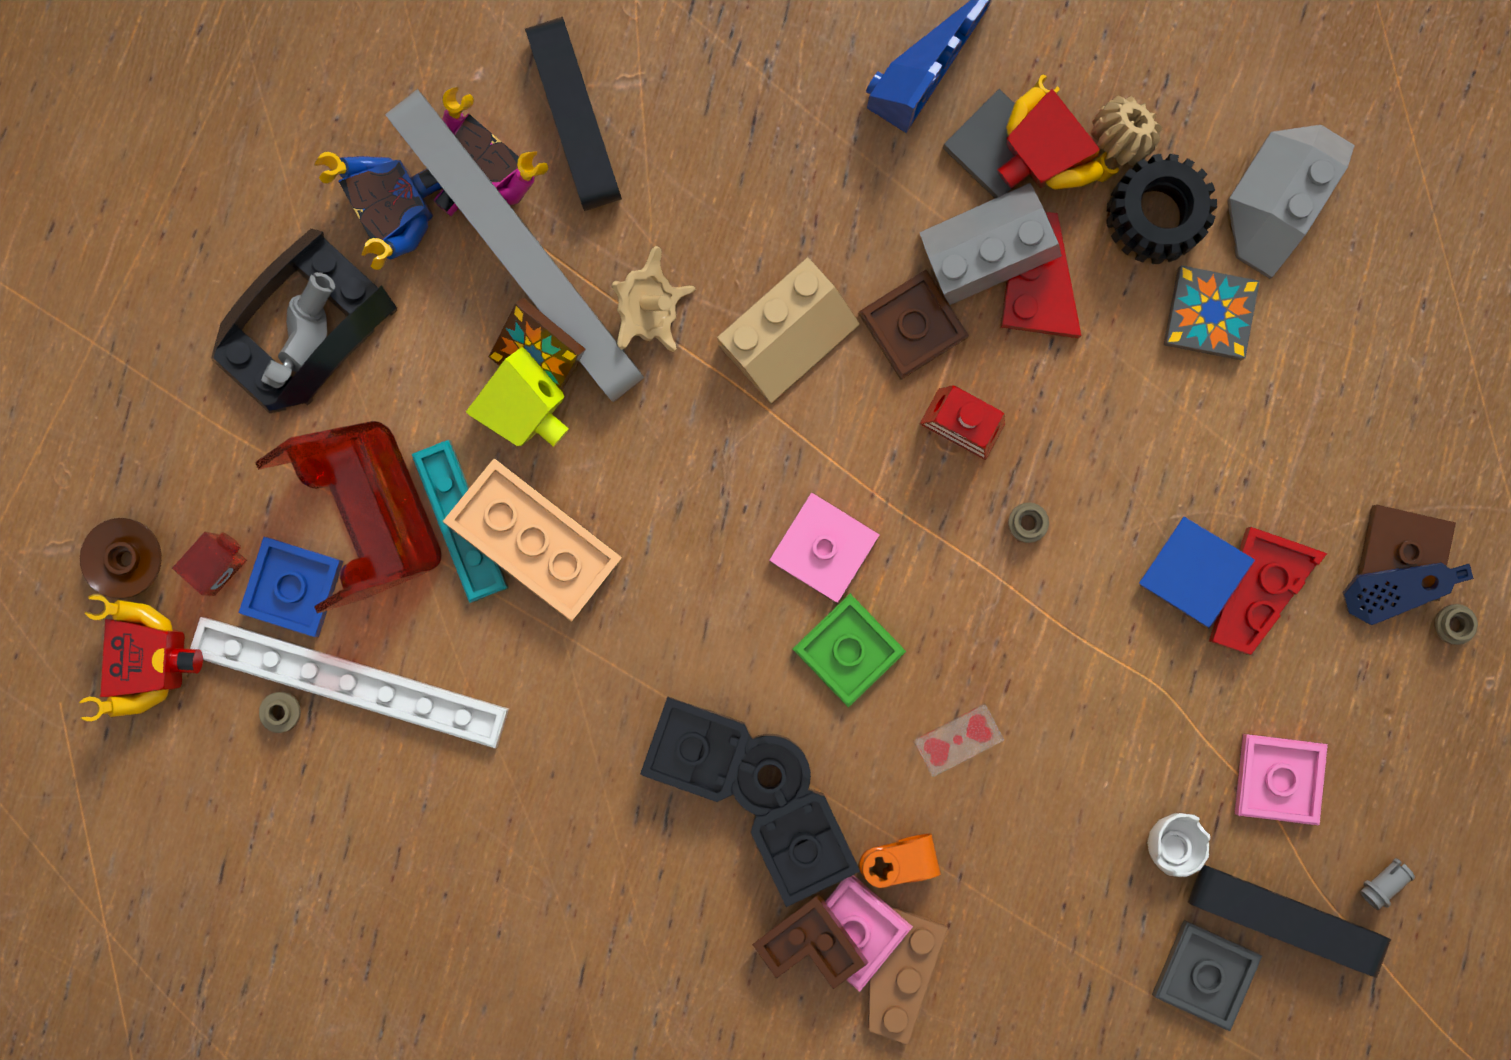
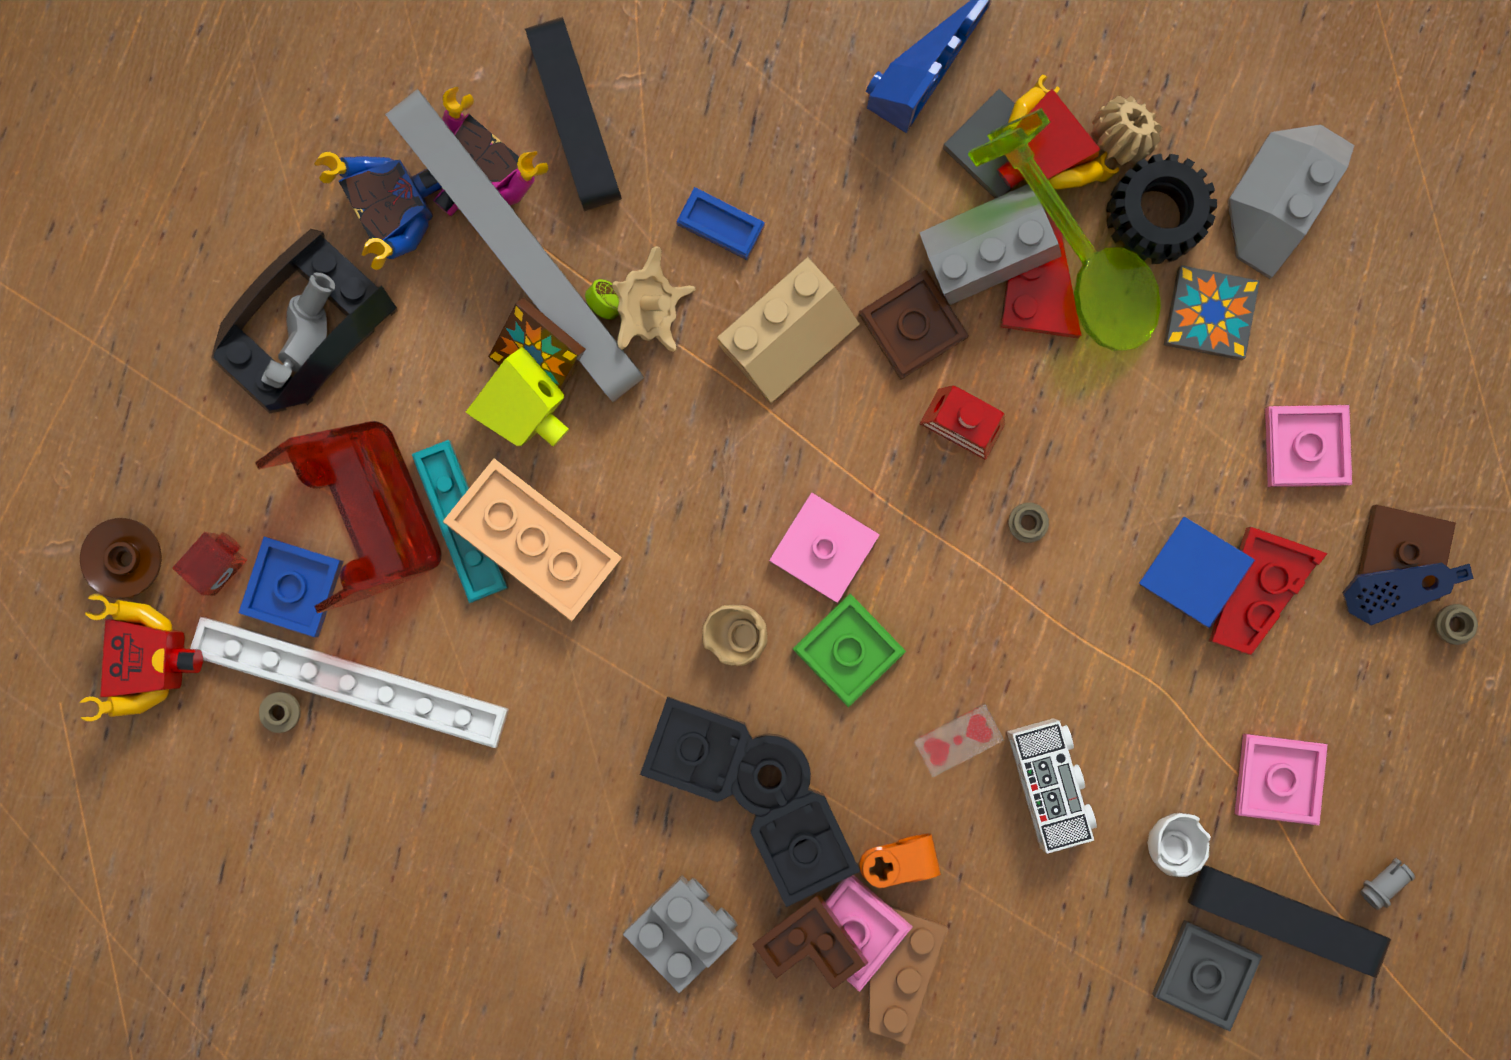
none -> lime tile [585,279,619,319]
none -> light grey plate [623,875,738,993]
none -> blue tile [676,187,765,260]
none -> tan hair [703,605,768,666]
none -> clear neon green piece [967,108,1161,351]
none -> brick [1007,719,1097,854]
none -> bright pink tile [1265,405,1352,487]

